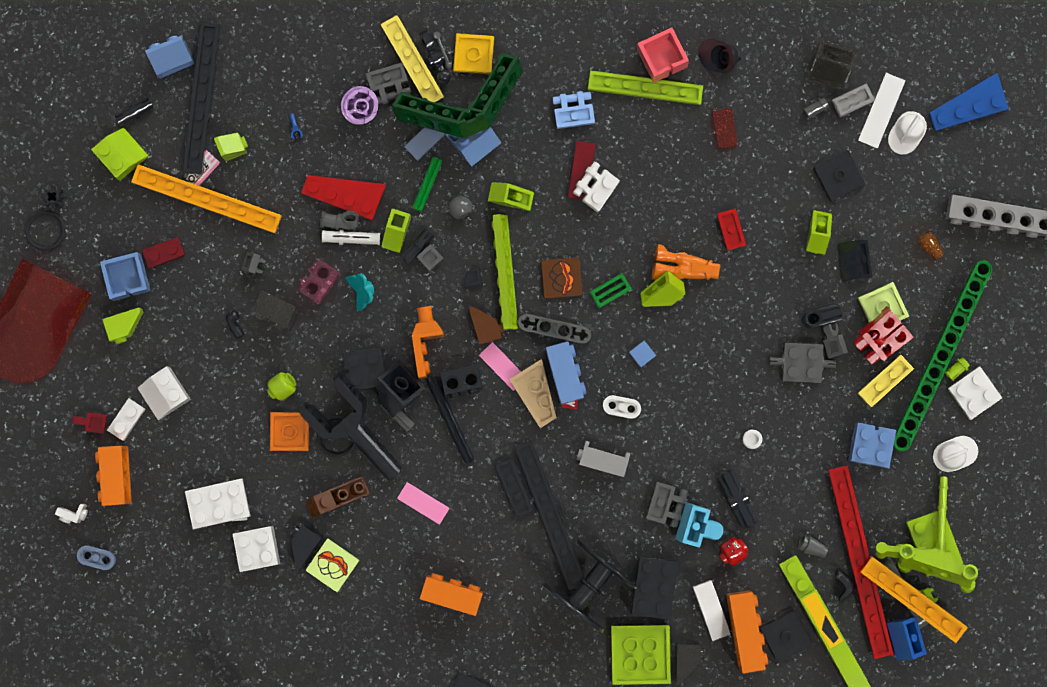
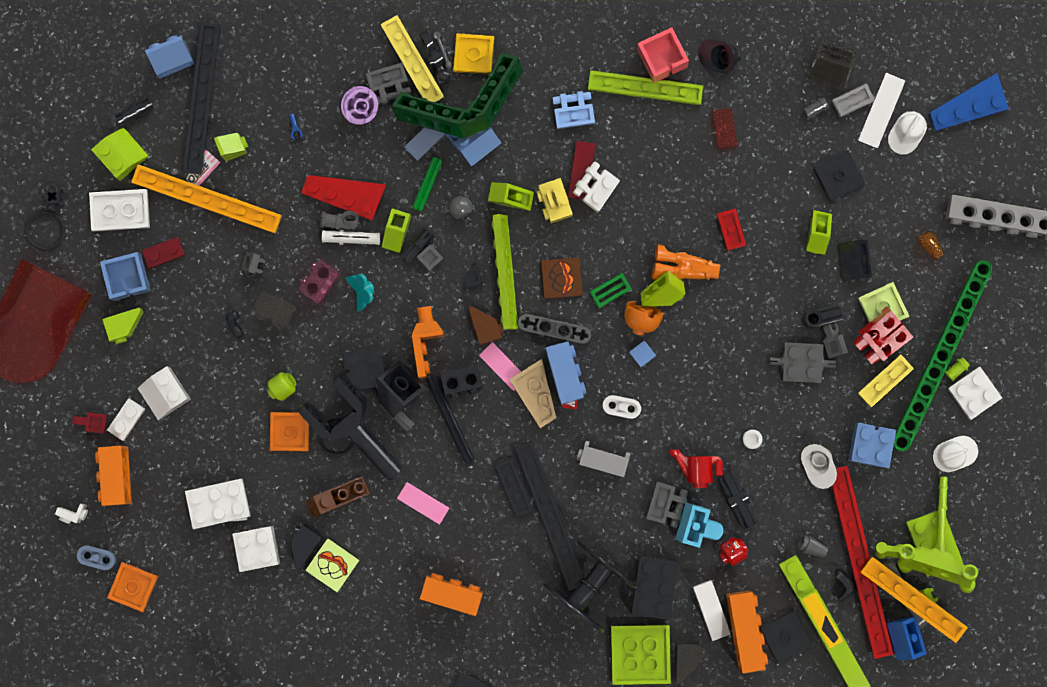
none -> white plate [89,189,150,231]
none -> orange tile [107,562,158,612]
none -> light yellow brick [536,178,573,223]
none -> orange cylinder [624,301,664,335]
none -> red piece [668,449,723,488]
none -> white piece [801,444,837,489]

